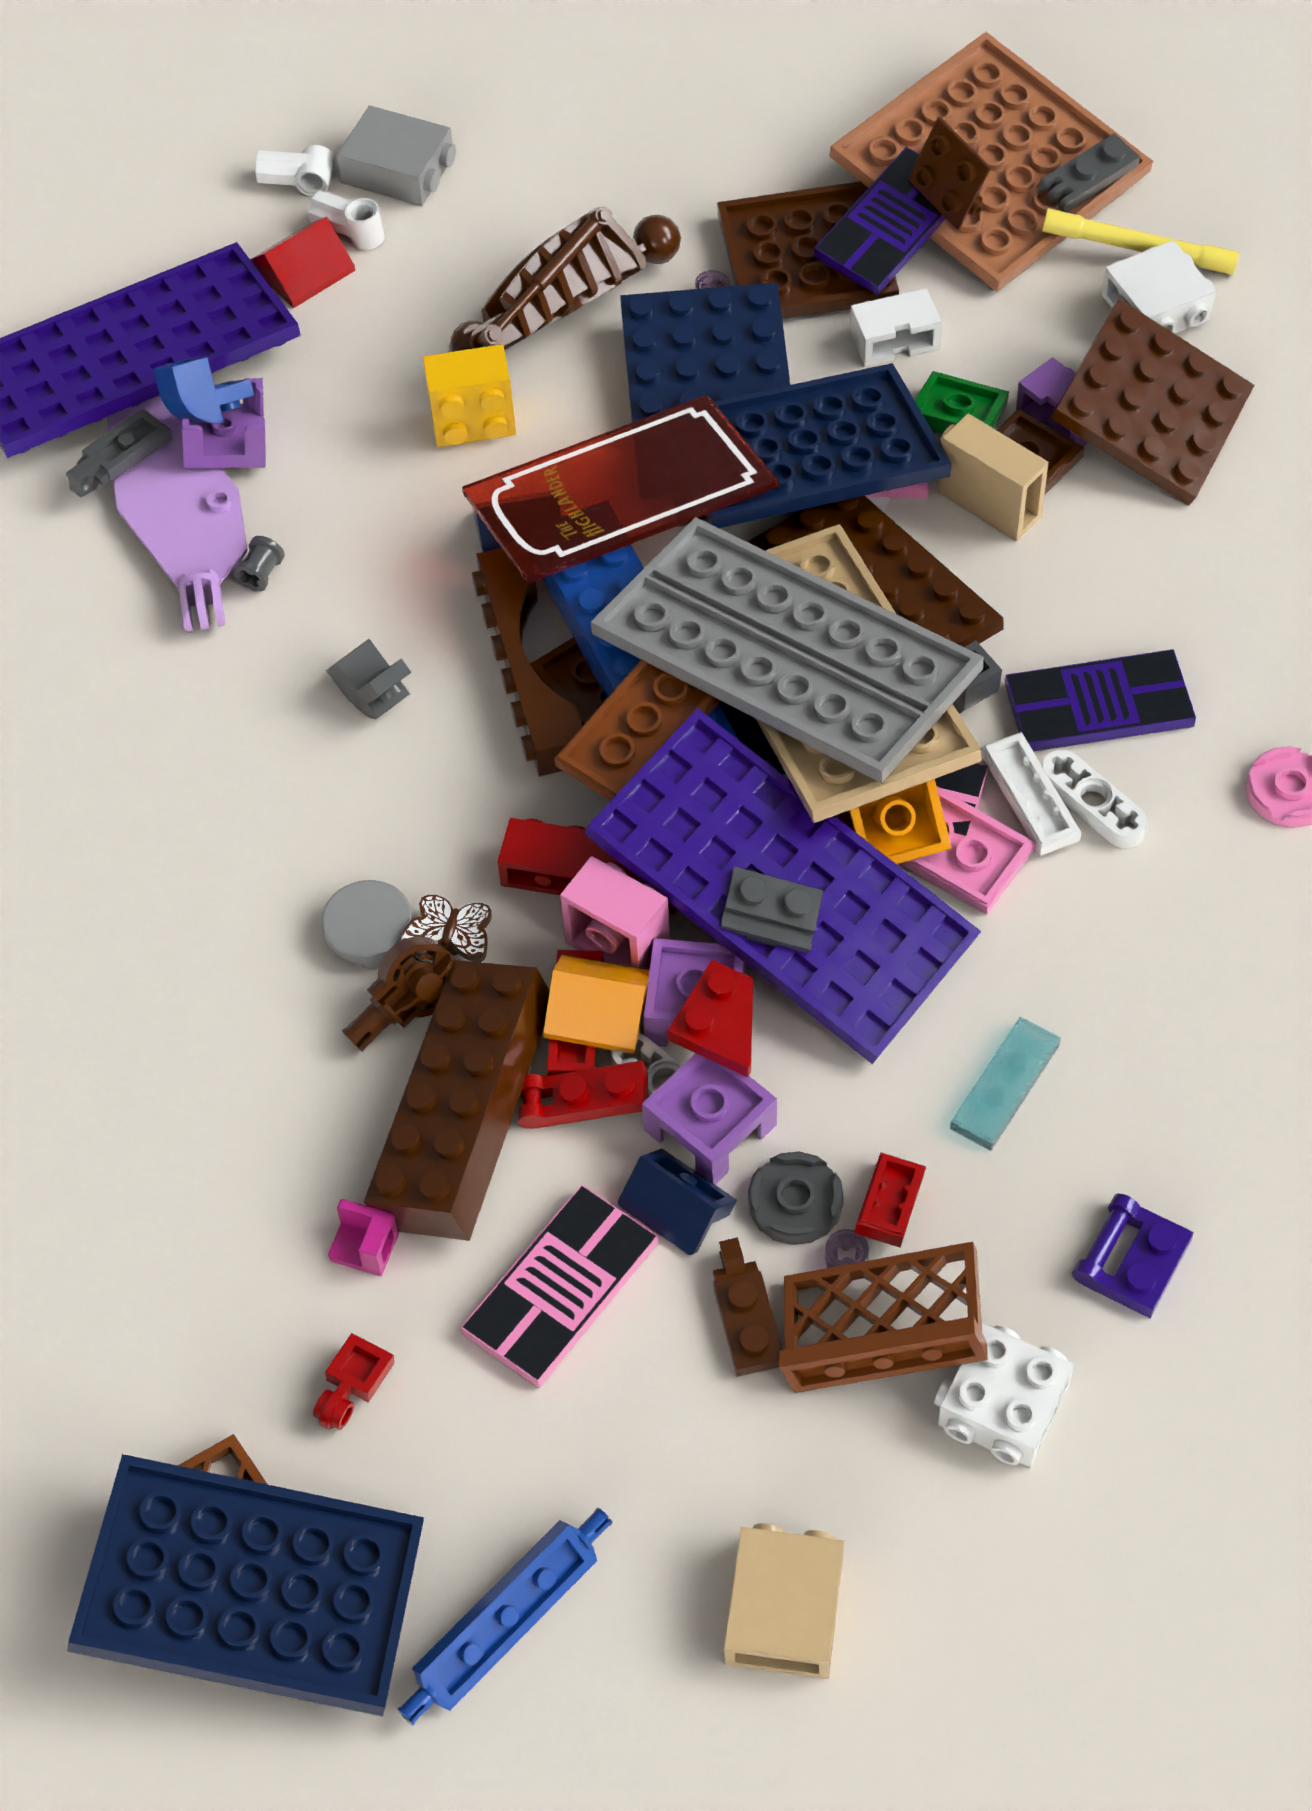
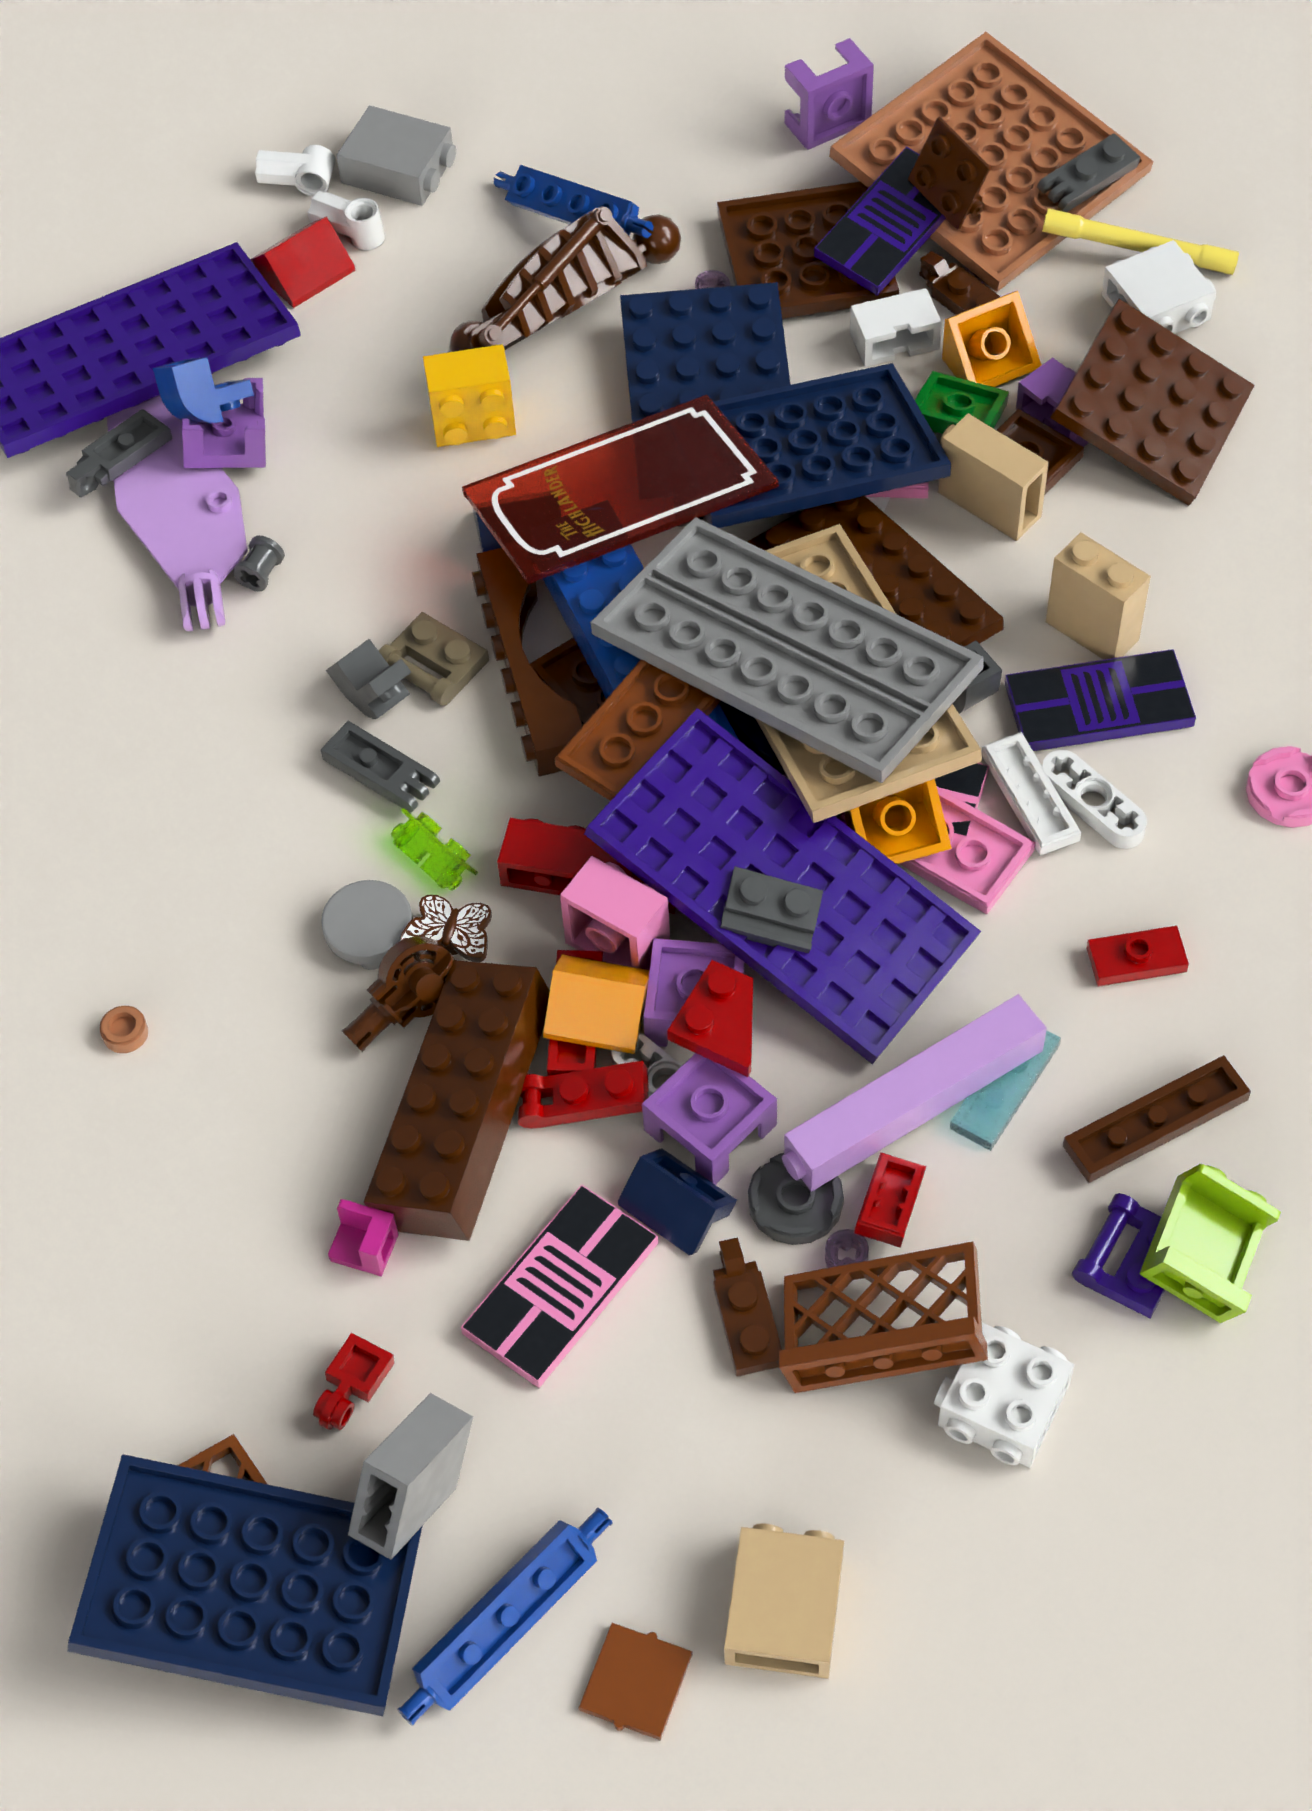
none -> nougat tile [100,1006,148,1053]
none -> dark grey hinge [320,721,440,812]
none -> light grey brick [348,1393,473,1560]
none -> dark tan plate [379,612,489,706]
none -> clear neon green hinge [391,807,478,890]
none -> blue plate [494,165,654,238]
none -> dark orange piece [579,1623,693,1741]
none -> lavender brick [782,994,1047,1192]
none -> medium lavender panel [784,38,874,150]
none -> reddish brown hinge [919,251,1000,315]
none -> light orange slope [942,291,1042,387]
none -> tan brick [1046,532,1151,660]
none -> reddish brown plate [1063,1055,1251,1183]
none -> red plate [1086,925,1189,987]
none -> lime panel [1139,1164,1281,1323]

